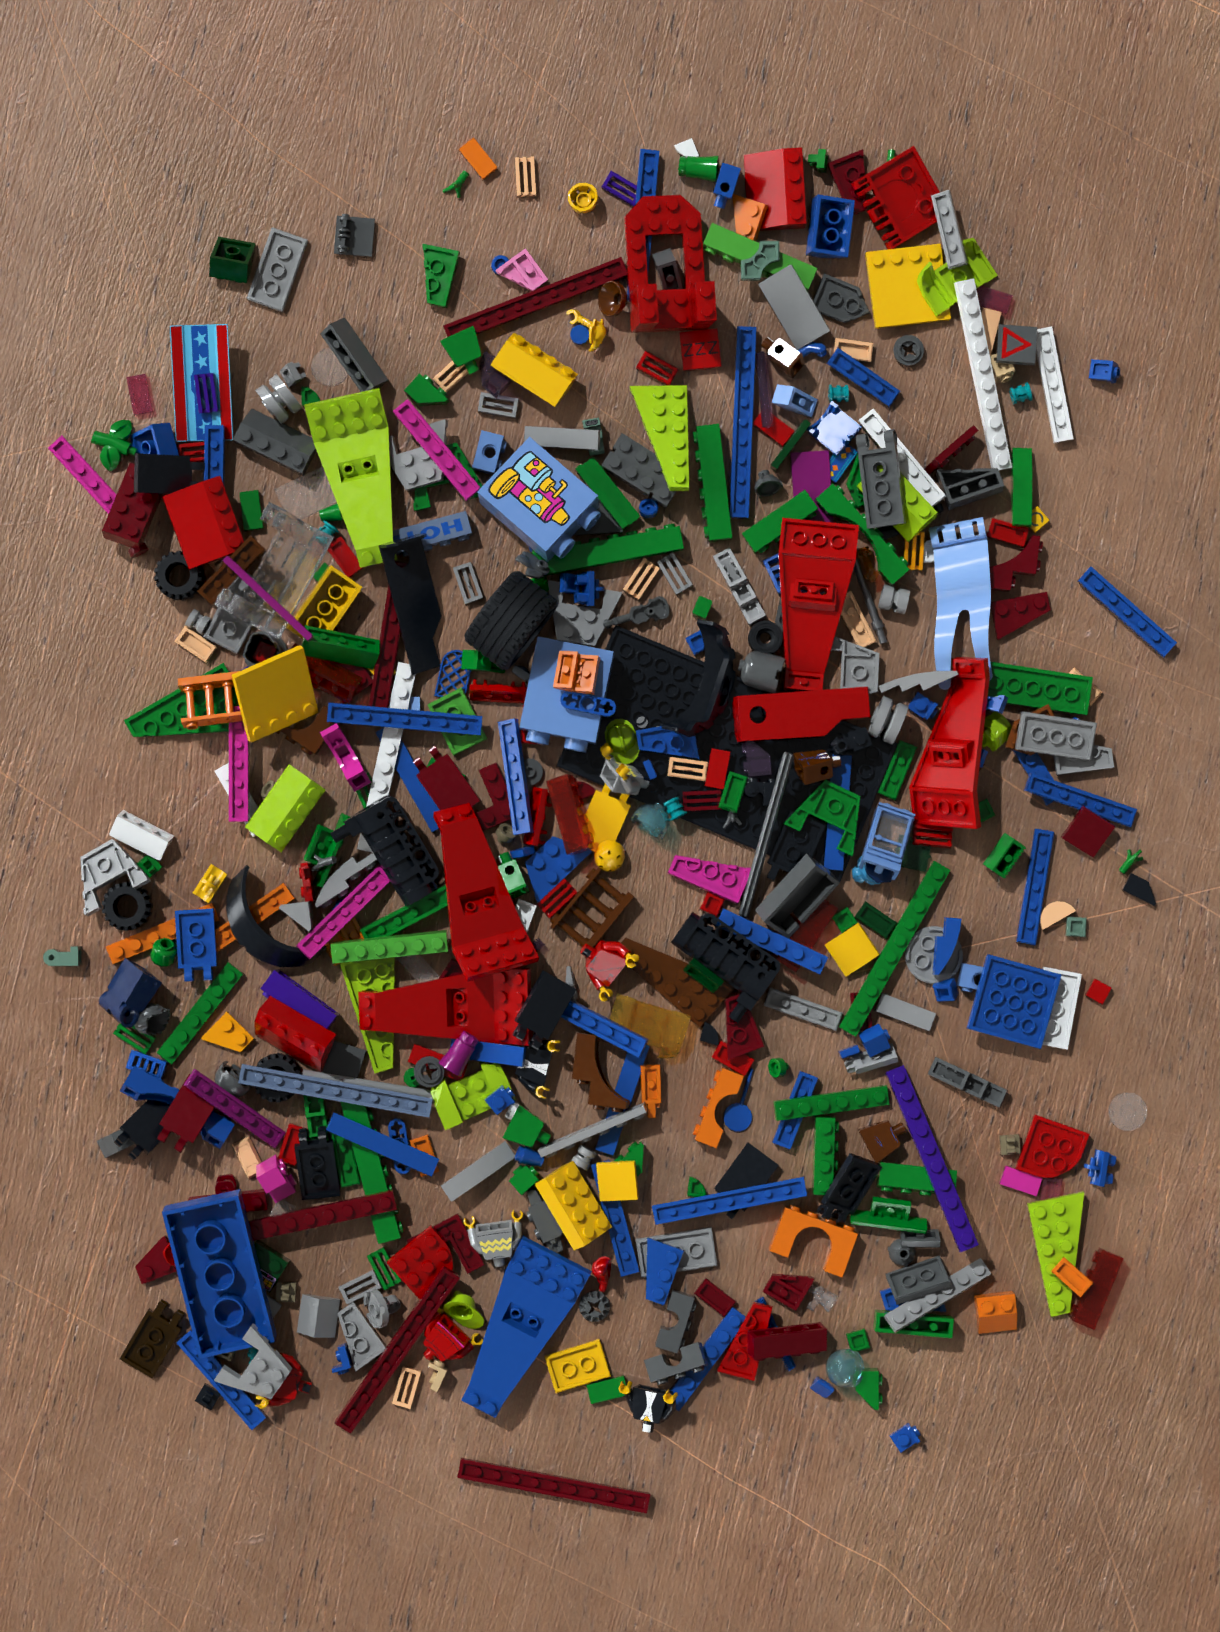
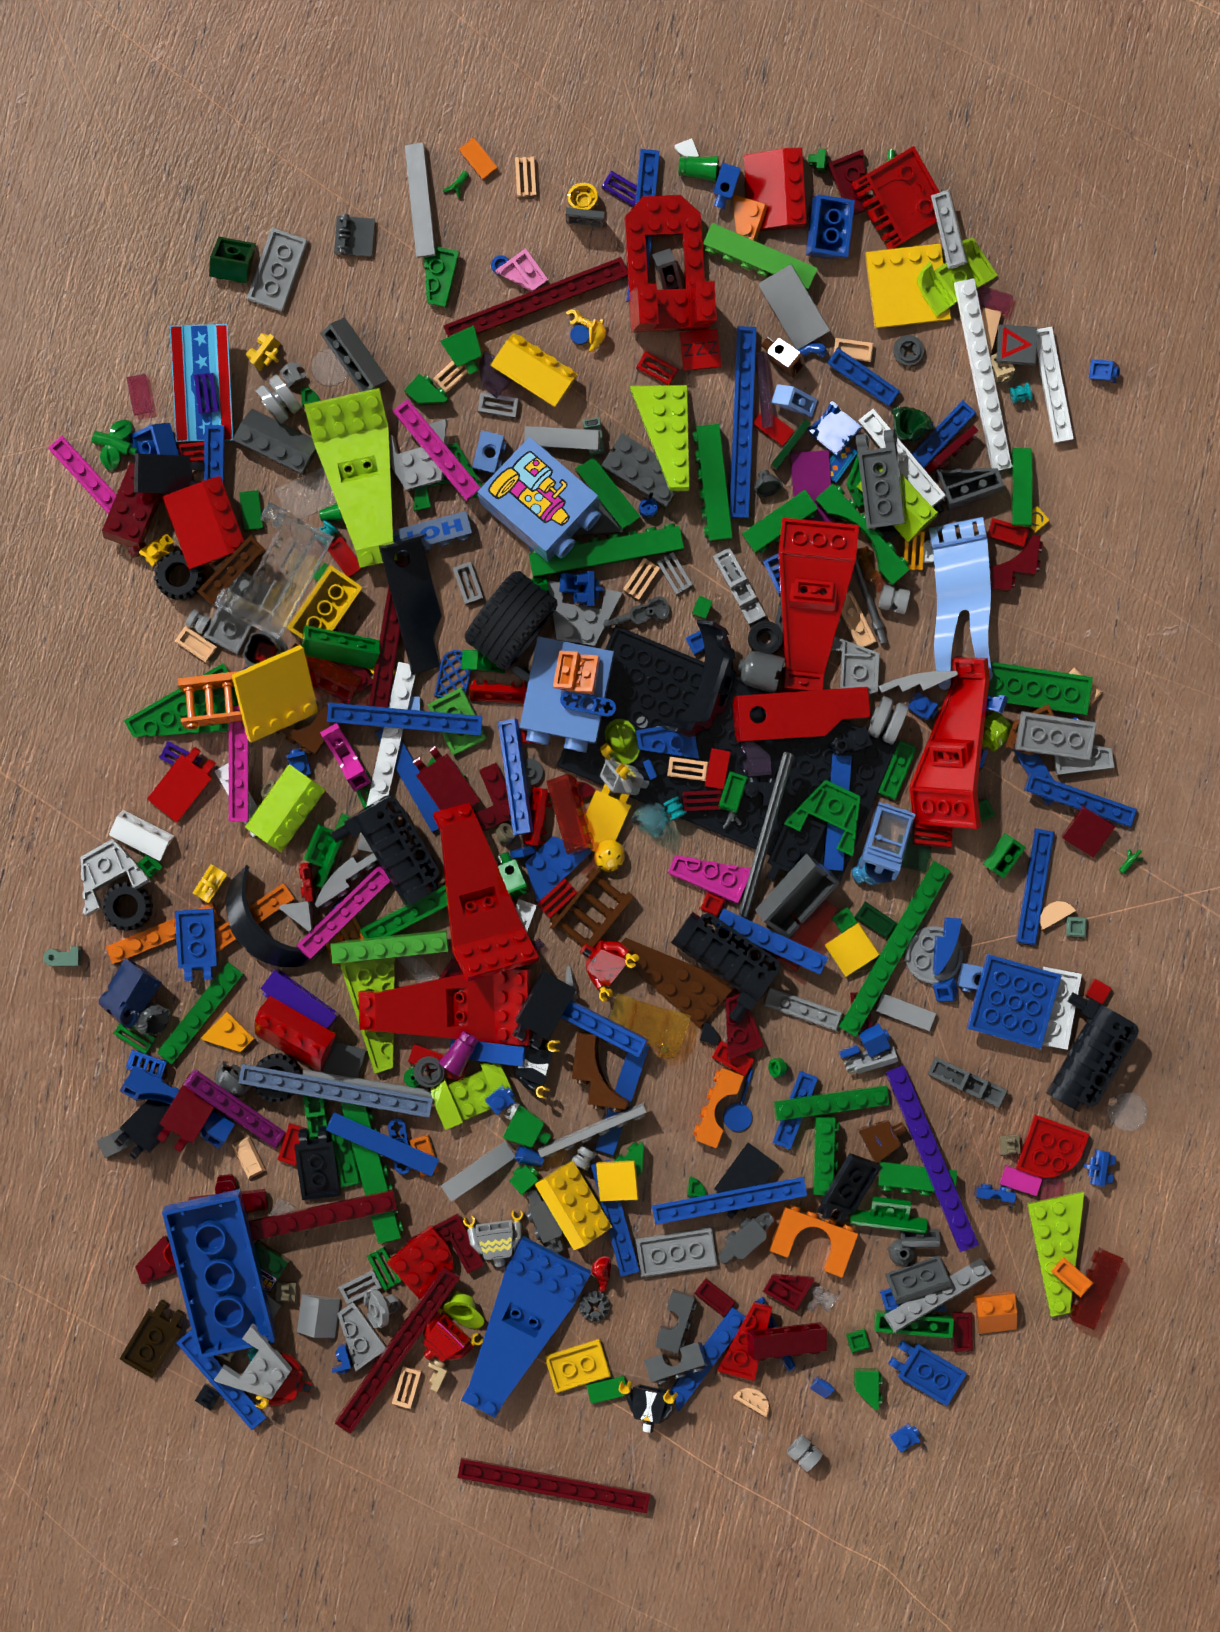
green head [150,938,177,967] -> none
magenta tile [222,556,314,642] -> none
dark pink brick [256,1155,297,1203] -> none
dark grey bar [311,855,337,872] -> none
dark grey plate [515,551,550,579] -> none
reddish brown piece [598,281,627,316] -> none
orange hinge [640,1064,661,1118] -> none
blue wing [646,1237,684,1305] -> none
dark green tile [683,958,724,993] -> none
sand green tile [741,241,779,281] -> none
reddish brown torso [793,750,841,785] -> none
dark grey tile [813,273,870,323] -> none
clear light blue cylinder [826,1349,864,1388] -> none
teal bush [828,385,849,403] -> none
dark red wing [991,592,1050,640] -> none
blue plate [1077,566,1177,657] -> none
black tile [1122,873,1156,906] -> none
none -> yellow hips [139,534,175,566]
none -> red tile [147,747,216,823]
none -> dark purple tile [159,741,202,766]
none -> yellow hips [246,333,281,371]
none -> blue bracket [286,748,312,775]
none -> light grey tile [405,143,436,258]
none -> dark grey tile [565,207,605,227]
none -> dark grey hinge [718,1211,774,1263]
none -> light nougat tile [733,1387,769,1417]
none -> light grey wheel [786,1435,823,1472]
none -> blue tile [888,1340,967,1406]
none -> dark green hair [892,406,934,442]
none -> blue tile [912,400,976,469]
none -> dark red tile [952,1312,973,1352]
none -> blue piece [974,1184,1016,1208]
none -> black piece [1046,992,1139,1112]

